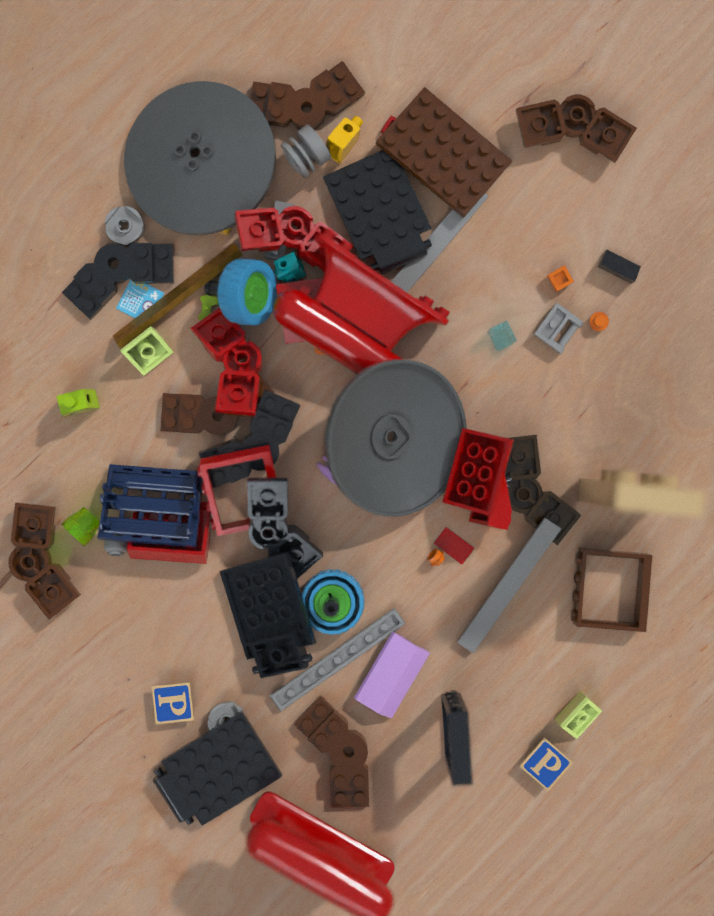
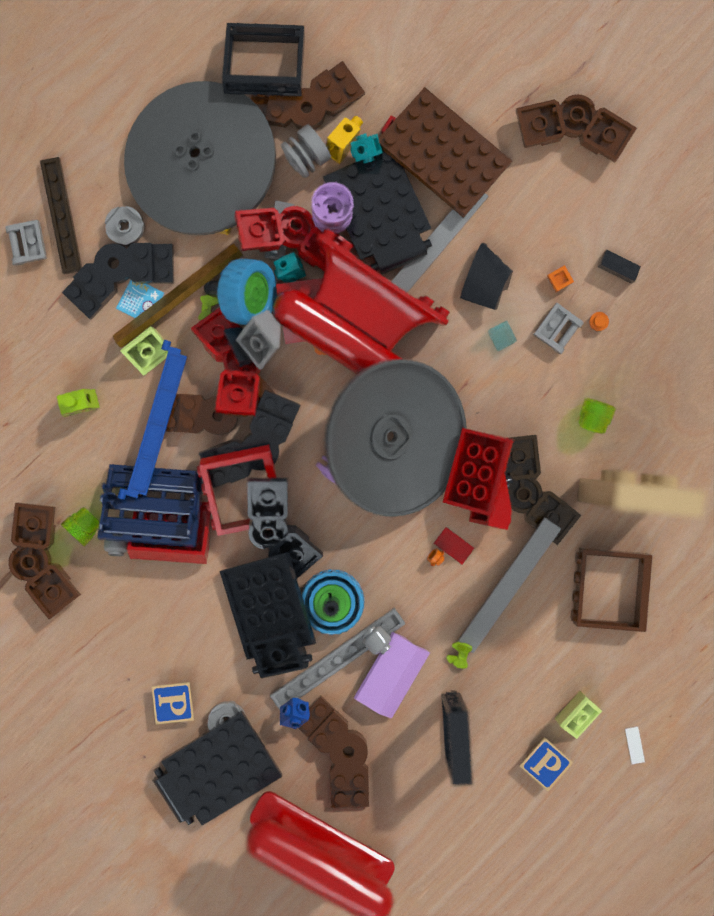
none -> light grey plate [5,220,47,266]
none -> dark brown tile [40,157,82,274]
none -> blue piece [117,340,187,500]
none -> black window [222,23,305,96]
none -> black slope [223,327,253,367]
none -> light grey slope [236,310,281,370]
none -> blue brick [280,698,310,729]
none -> lavender wheel [312,183,353,234]
none -> teal brick [350,133,383,163]
none -> light grey head [363,626,391,655]
none -> lime piece [446,642,472,669]
none -> black slope [460,243,513,310]
none -> clear neon green piece [579,398,616,434]
none -> white sticker [625,727,645,764]

